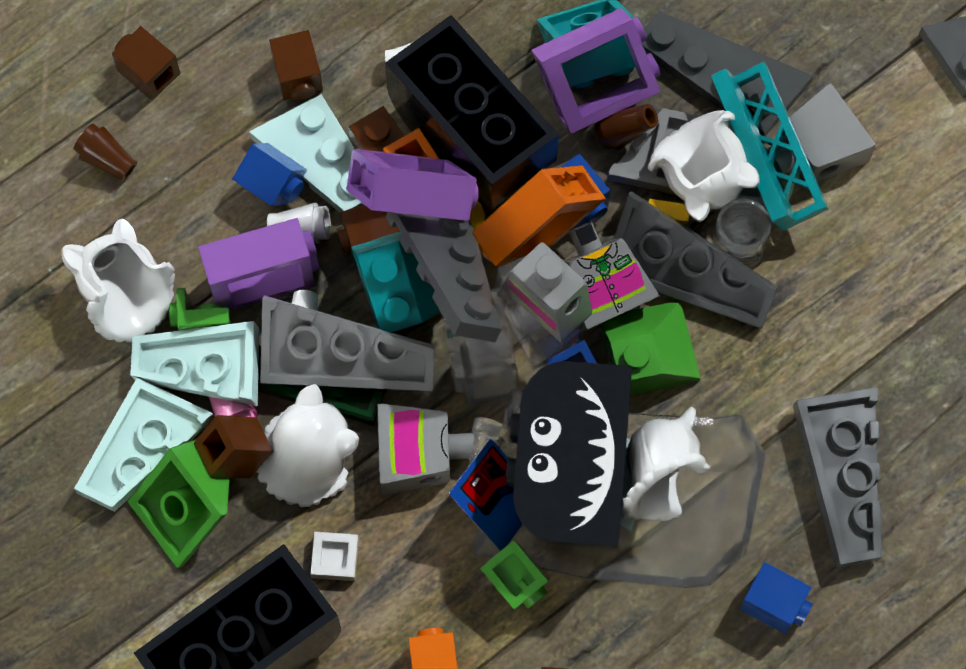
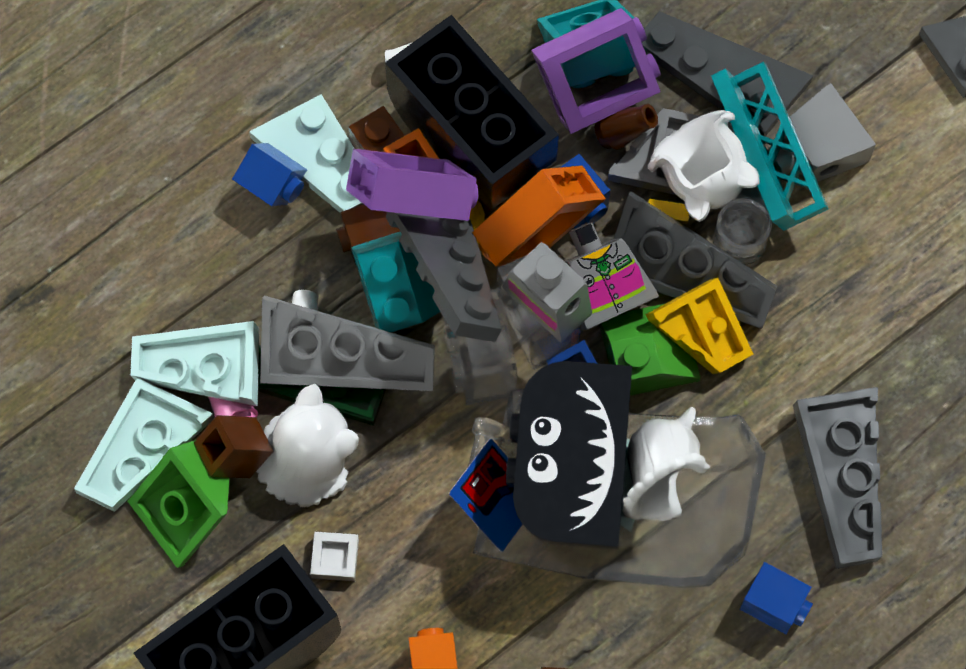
white hair [61,219,175,343] -> none
reddish brown cone [73,124,137,181] -> none
reddish brown brick [112,26,181,101] -> none
bright green bracket [169,288,233,331] -> none
medium lavender window [198,218,320,311] -> none
white cone [267,202,331,244] -> none
reddish brown brick [269,30,323,100] -> none
light grey torso [378,404,475,495] -> none
bright green bracket [480,539,550,609] -> none
none -> yellow wing [645,278,753,374]

